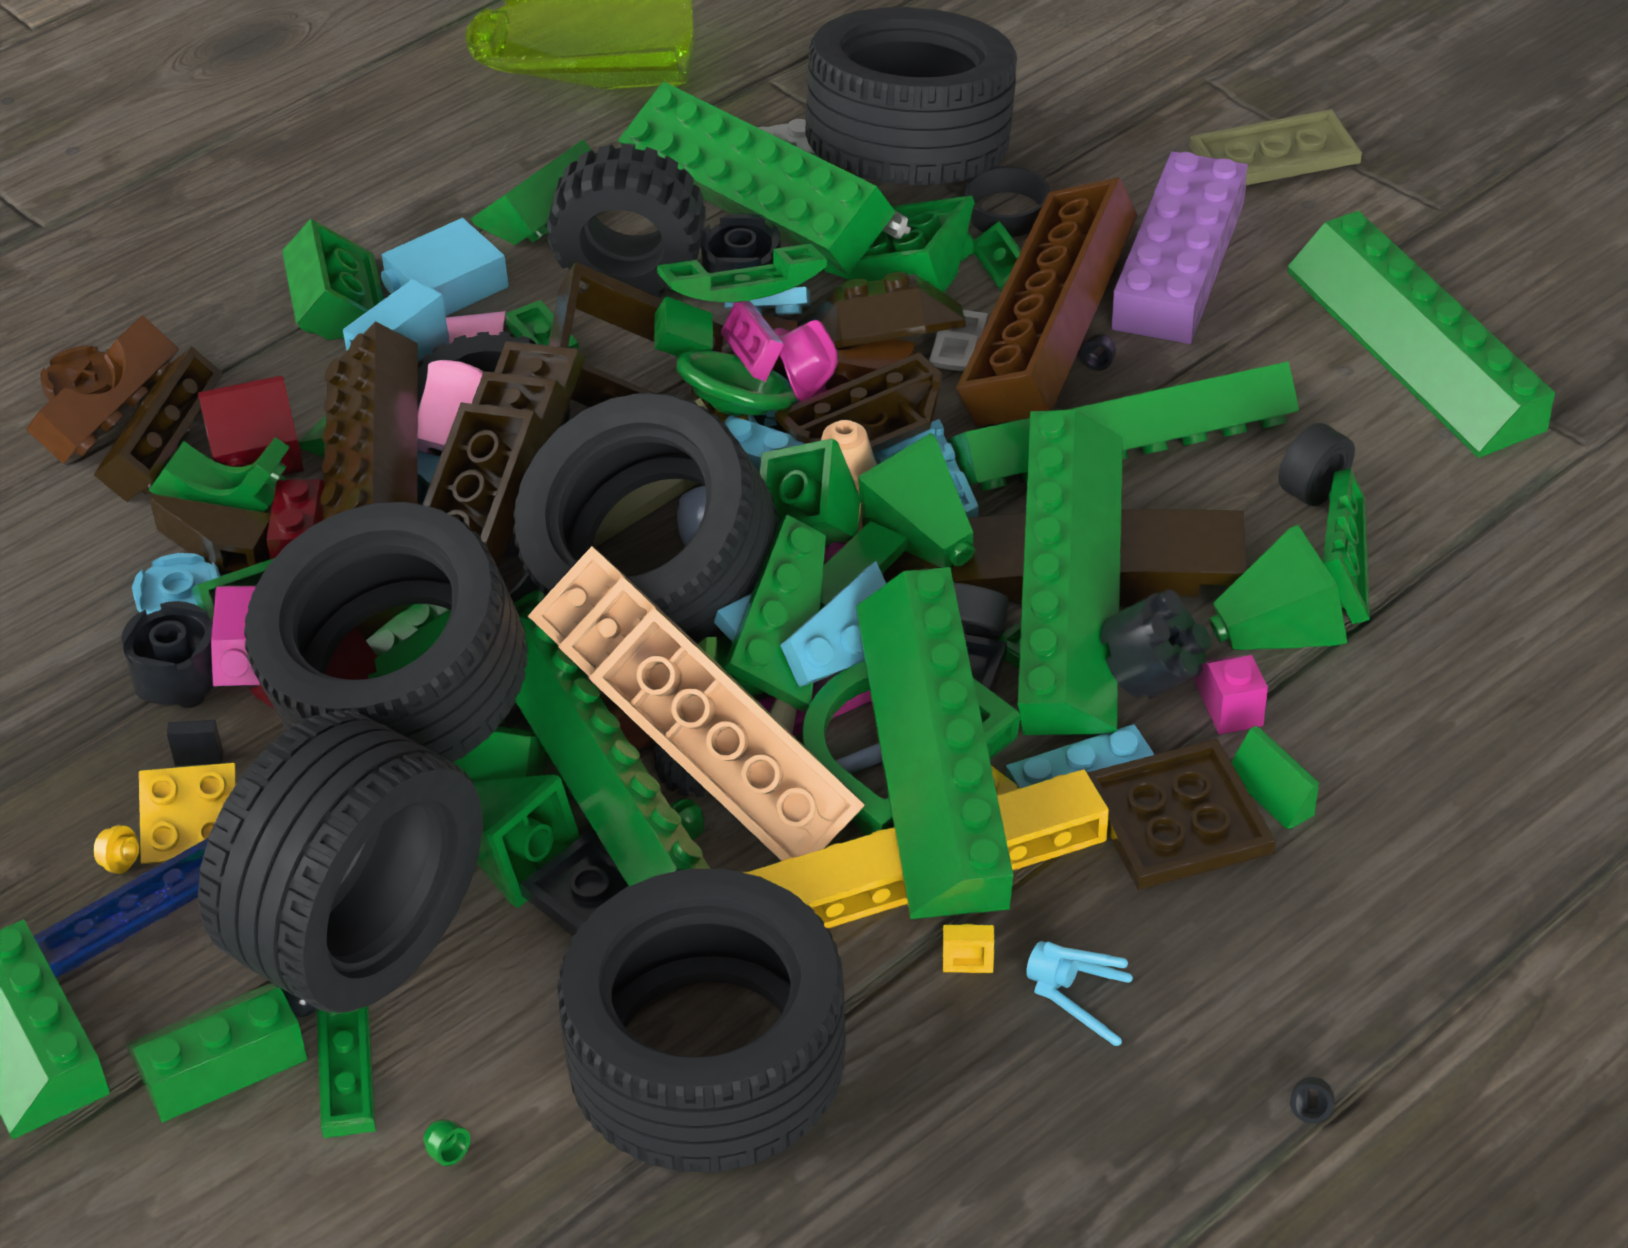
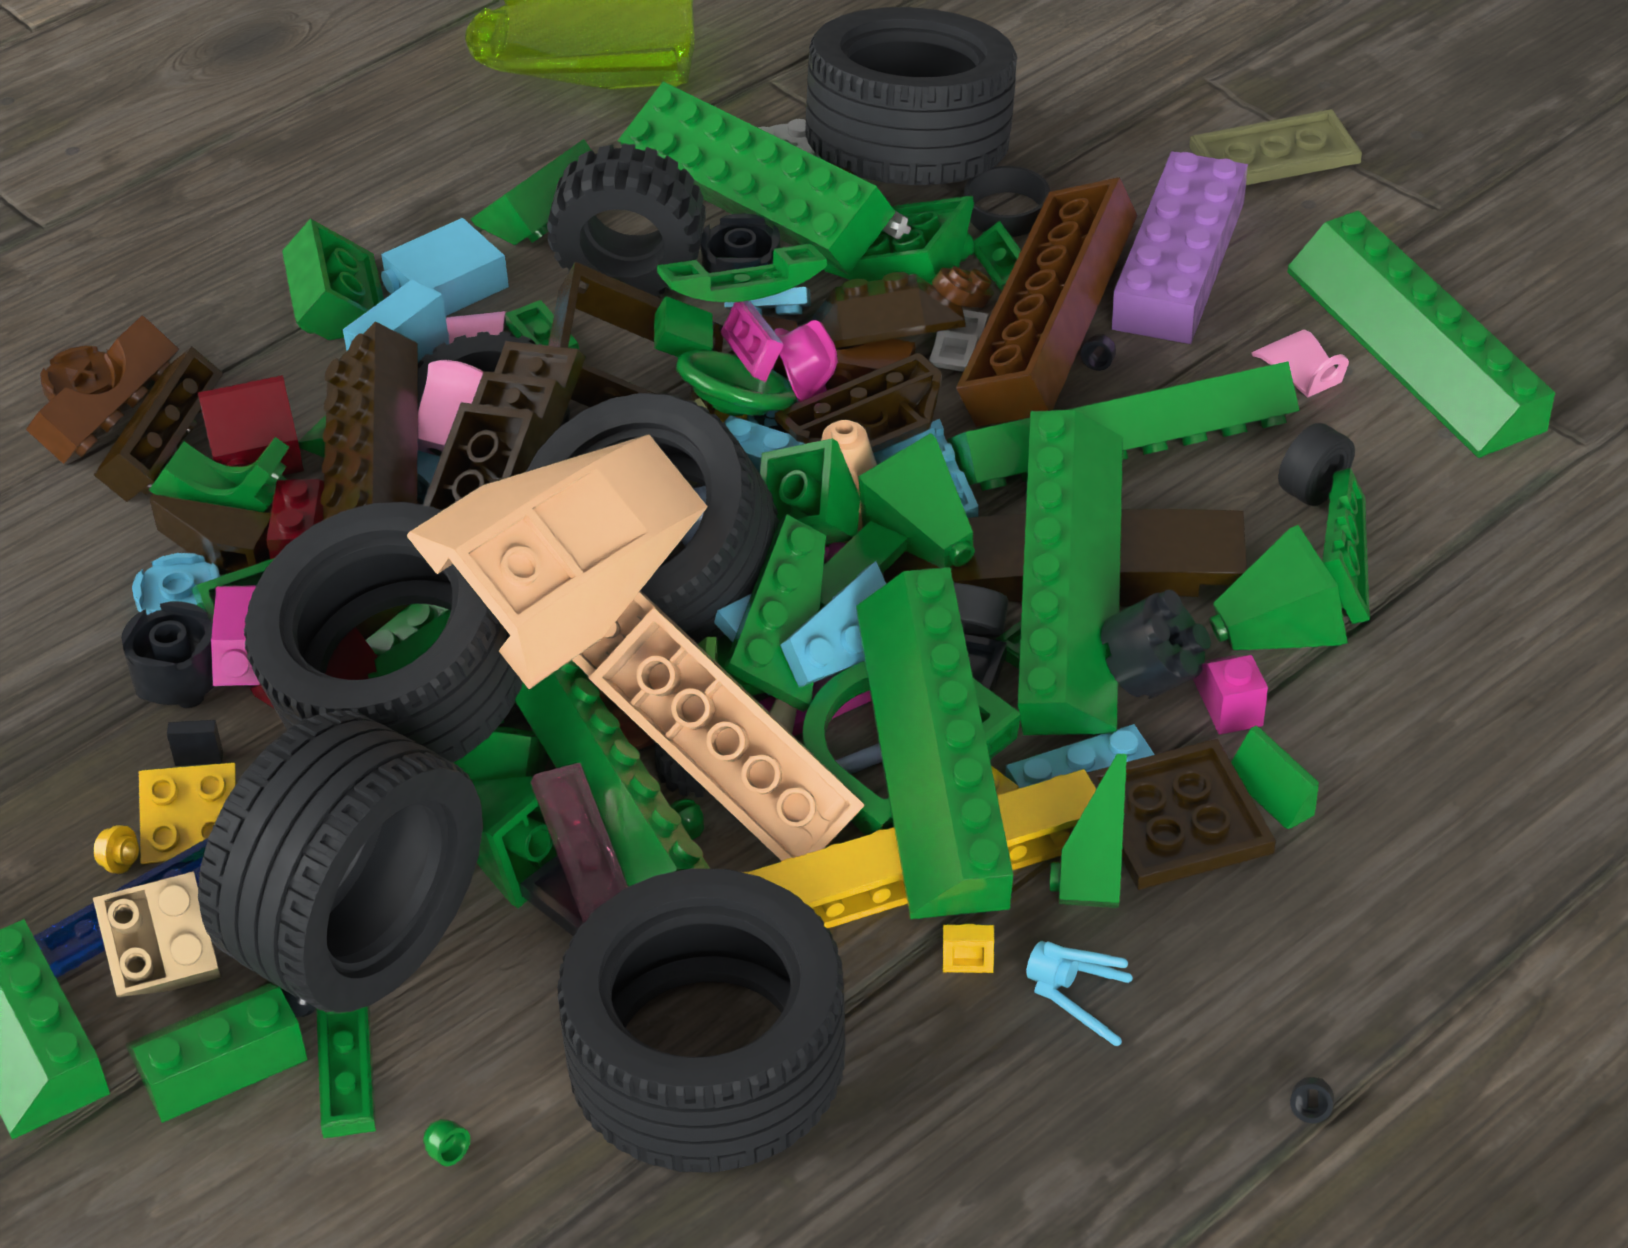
none -> tan slope [93,871,221,997]
none -> light nougat wedge [407,434,708,689]
none -> clear pink plate [531,763,628,923]
none -> reddish brown plate [932,266,994,308]
none -> green slope [1050,754,1127,908]
none -> bright pink piece [1252,329,1349,398]

